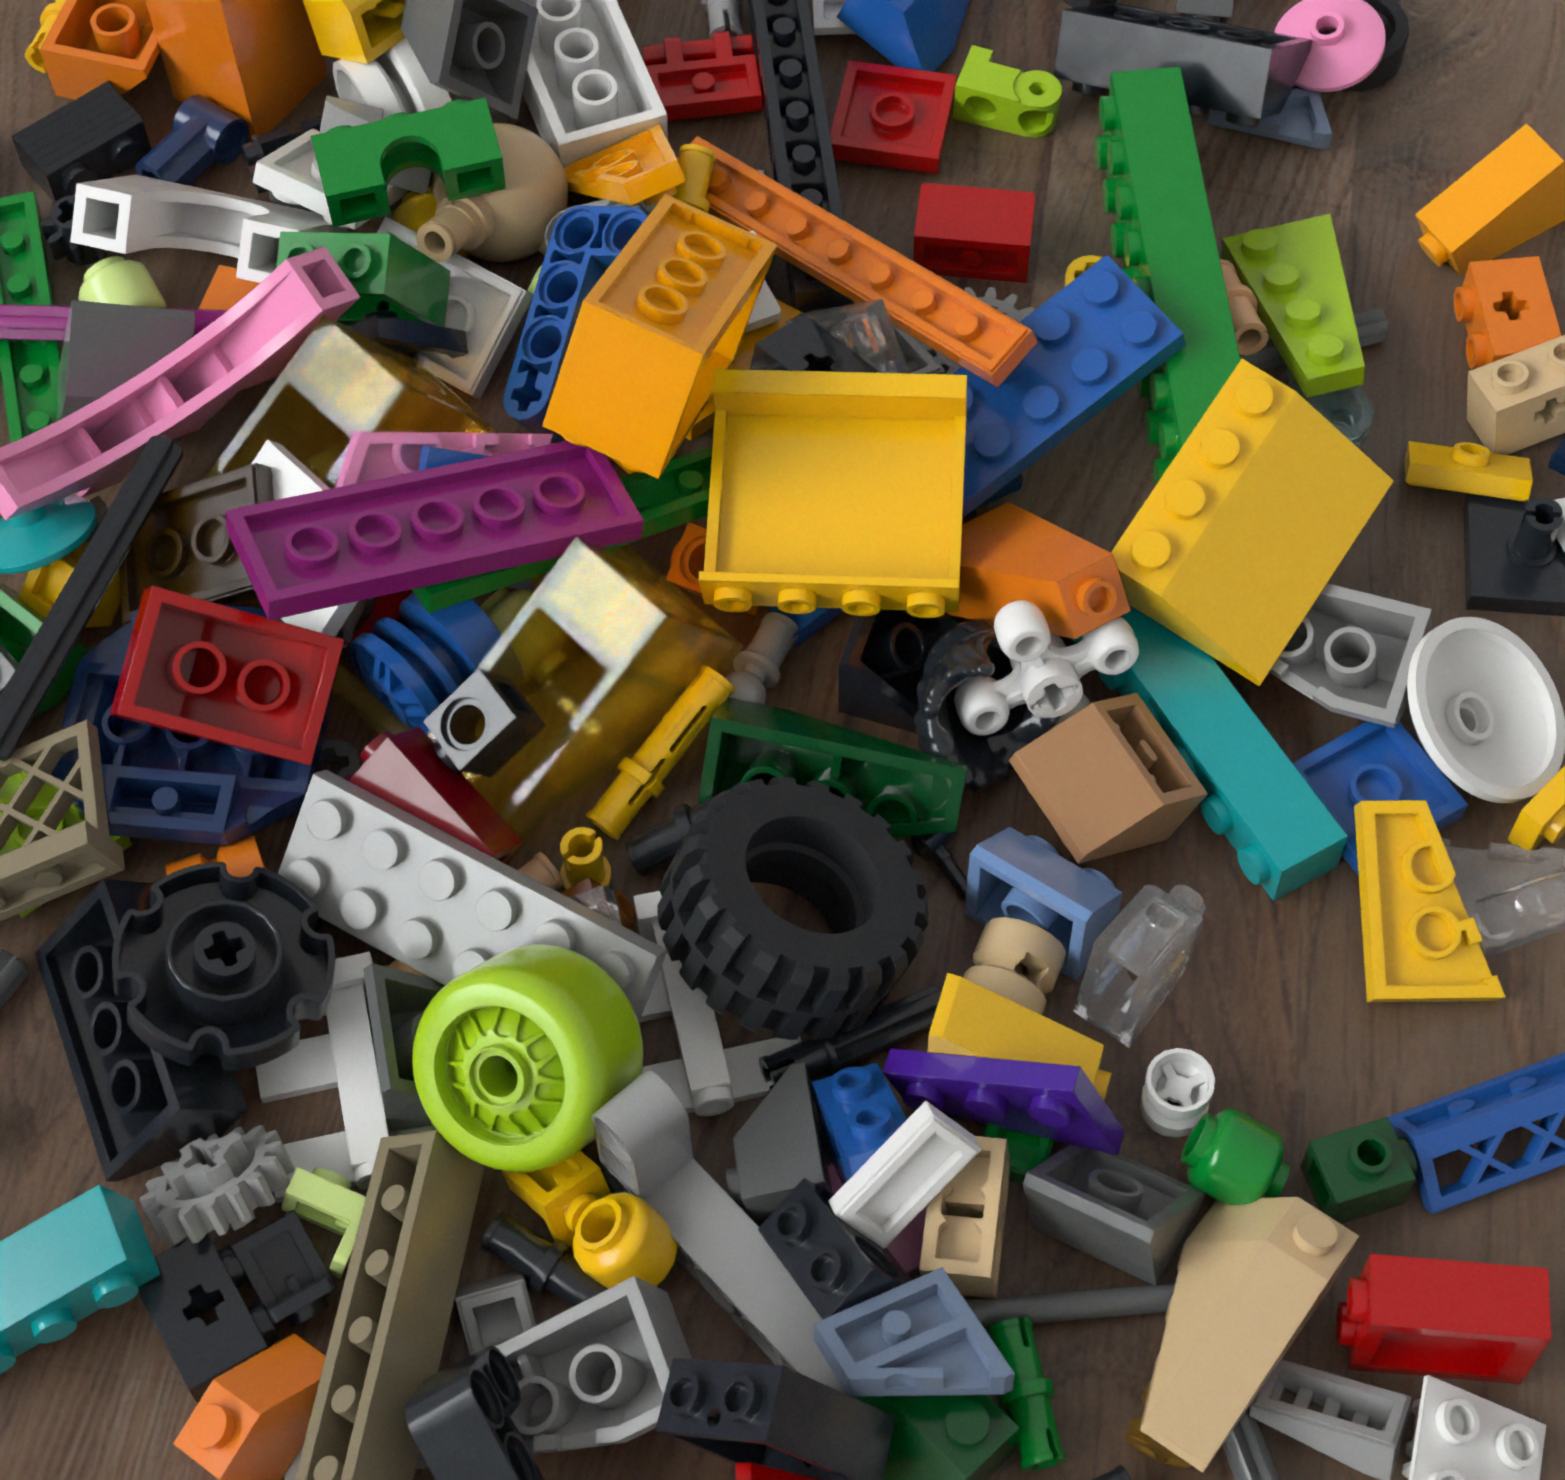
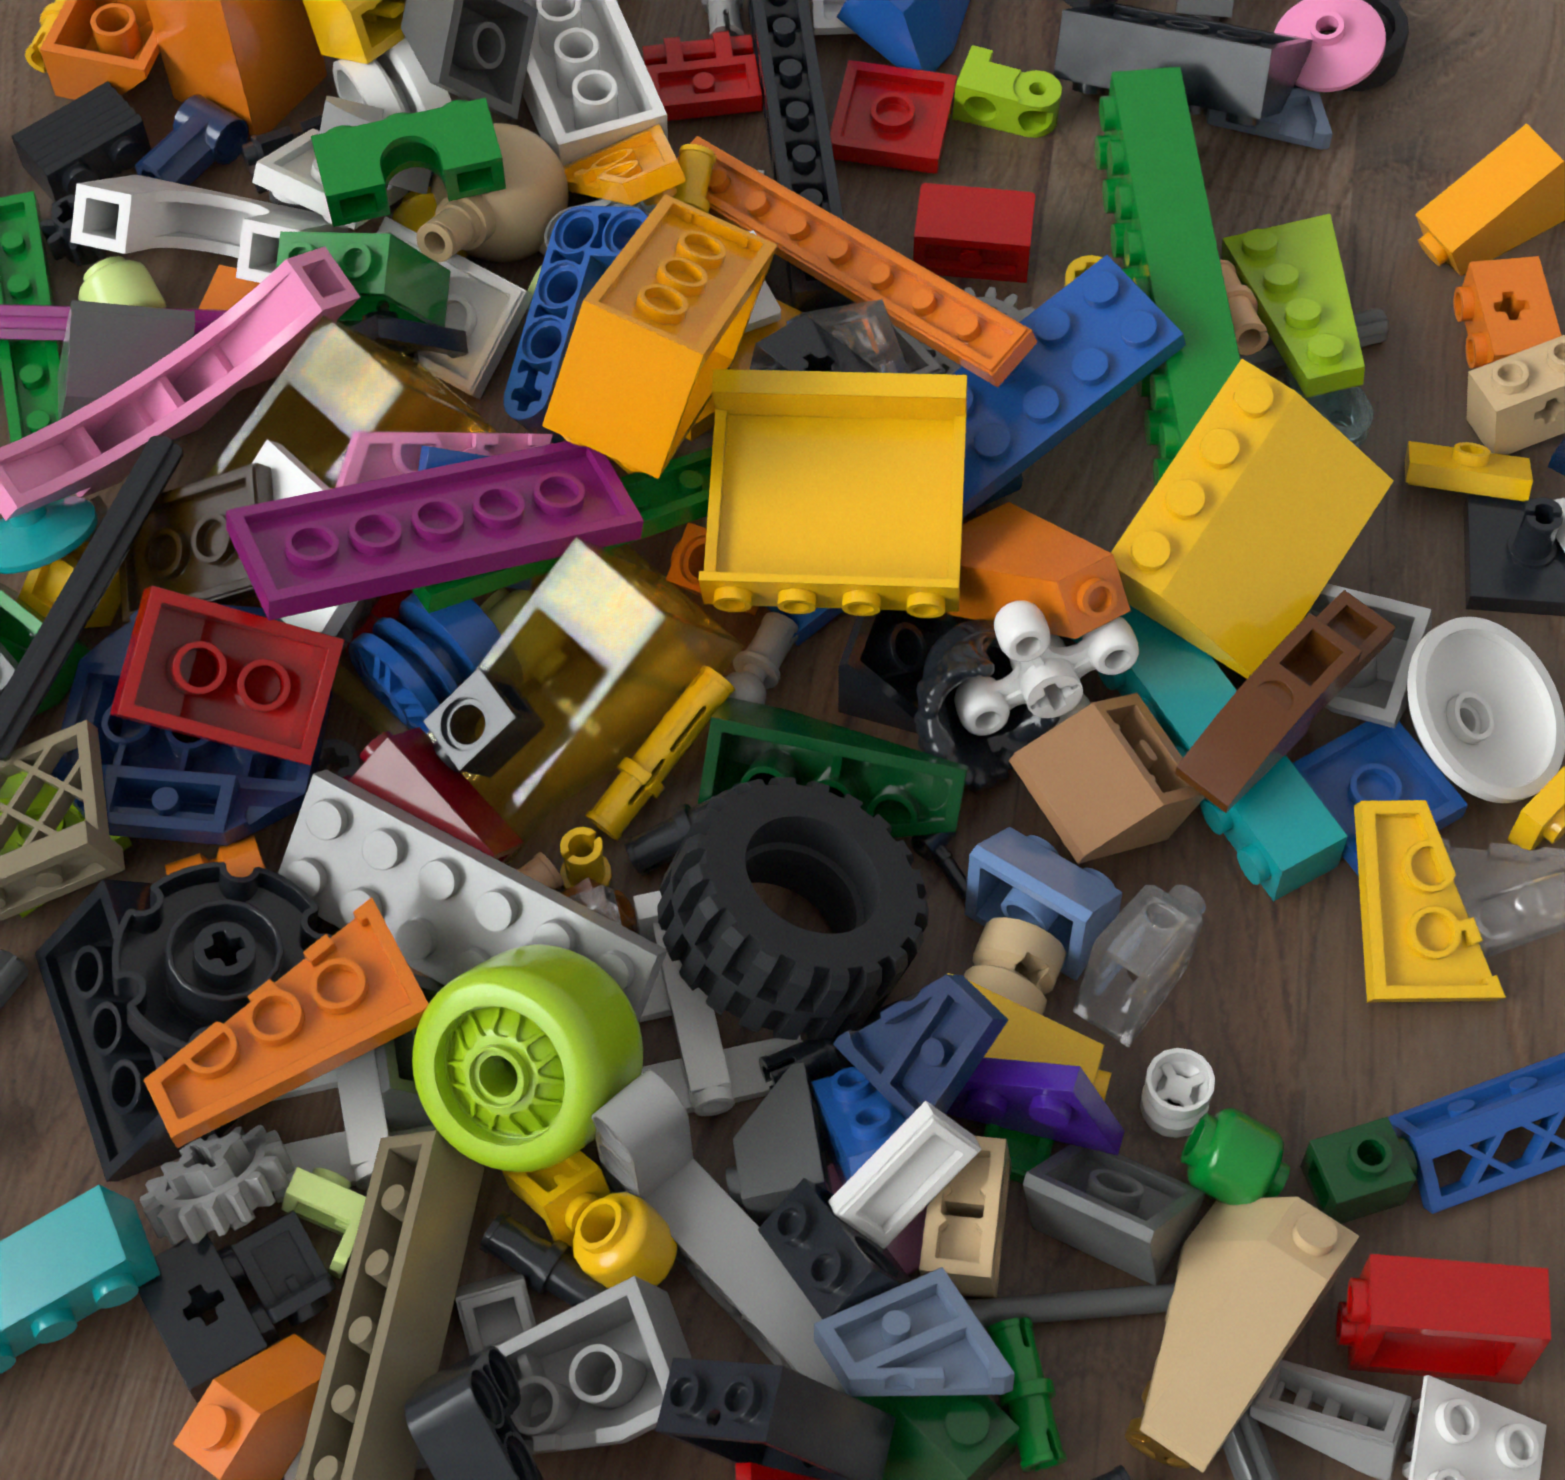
none -> orange wing [144,897,429,1148]
none -> dark blue wing [833,974,1009,1120]
none -> reddish brown slope [1175,590,1396,813]

